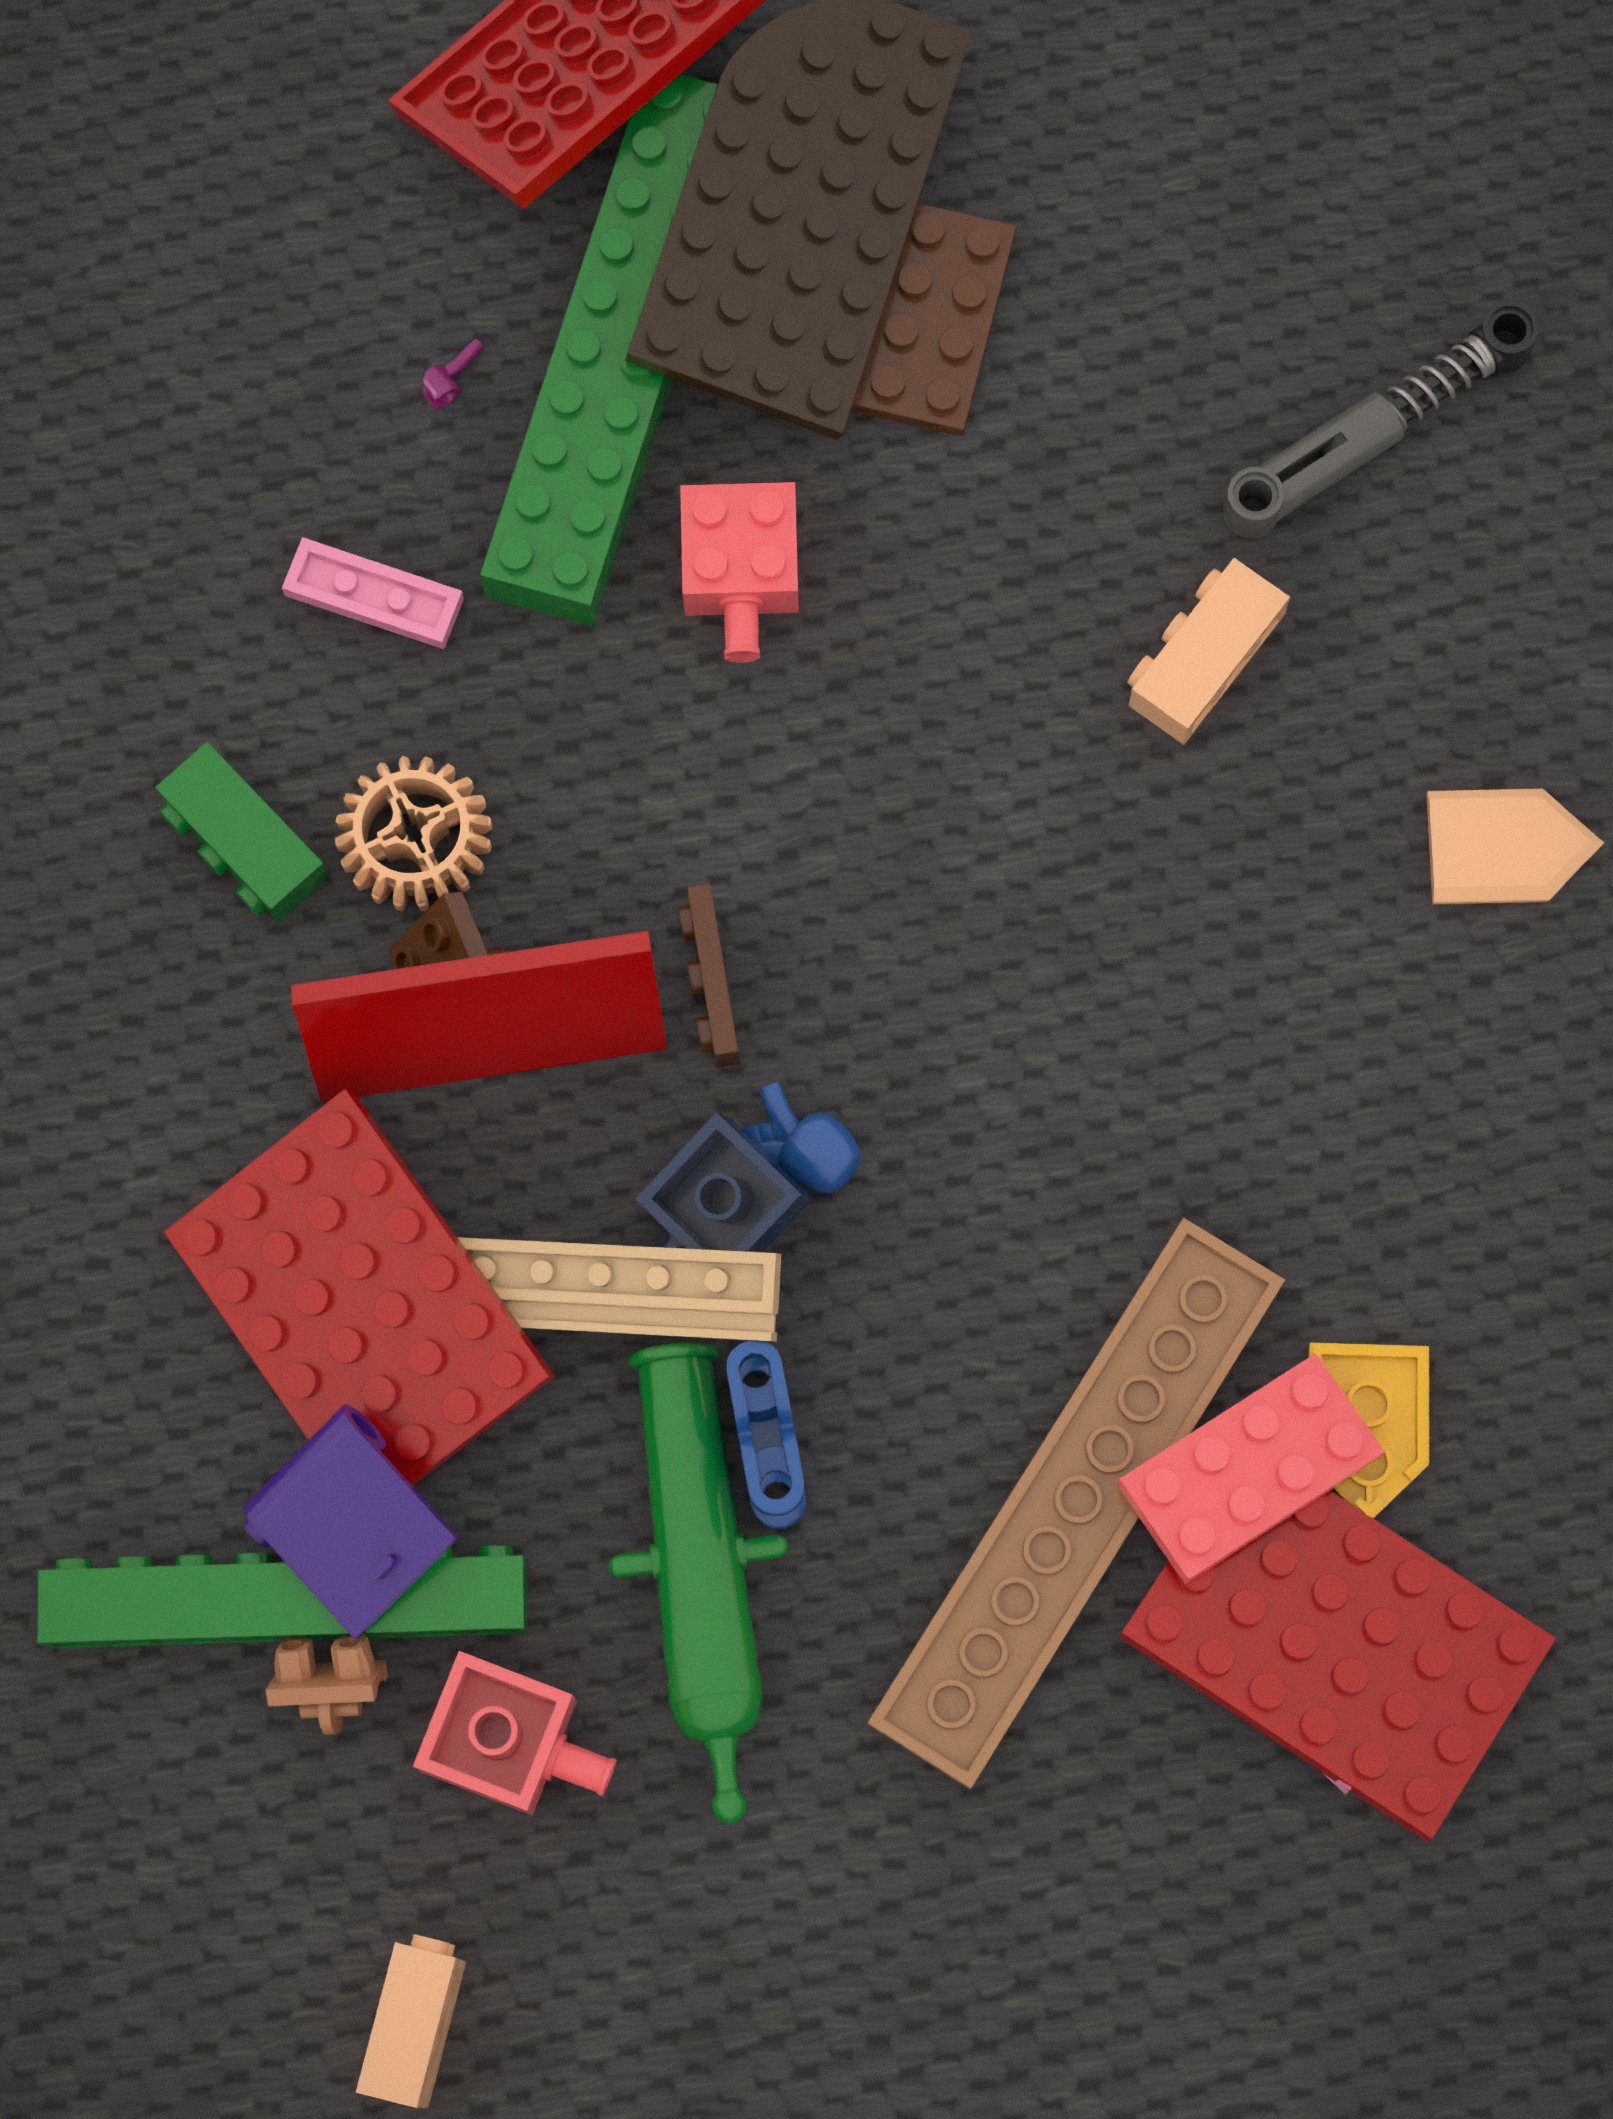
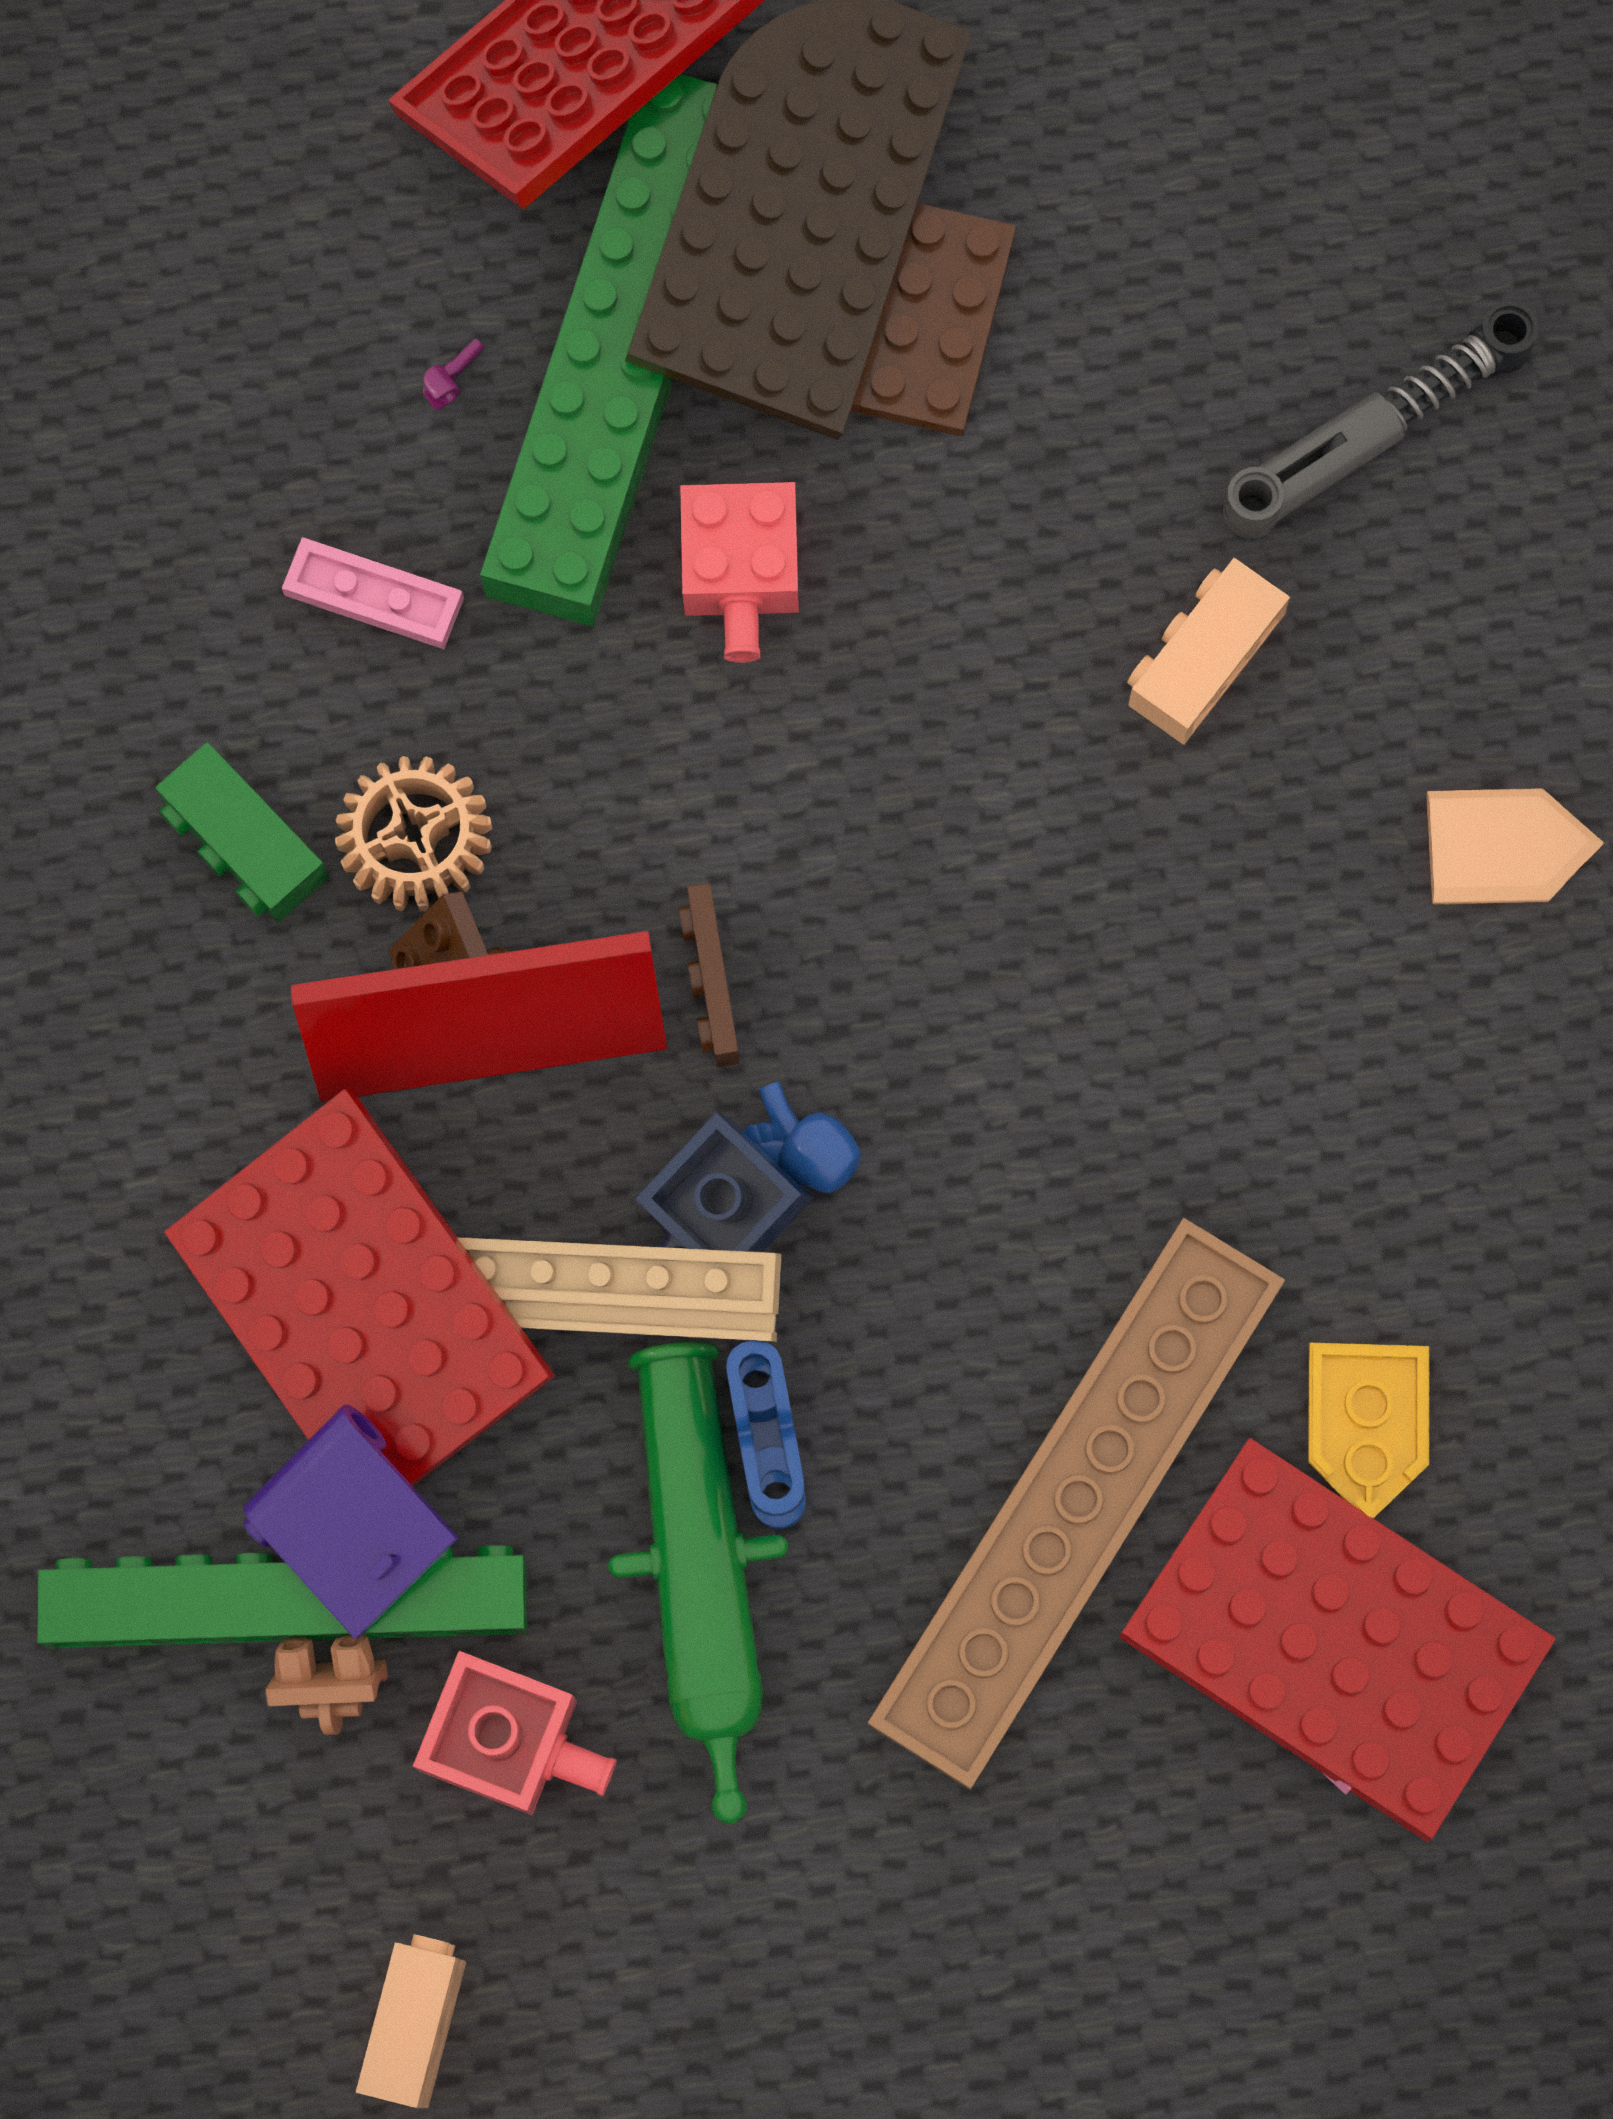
coral plate [1116,1353,1385,1584] -> none

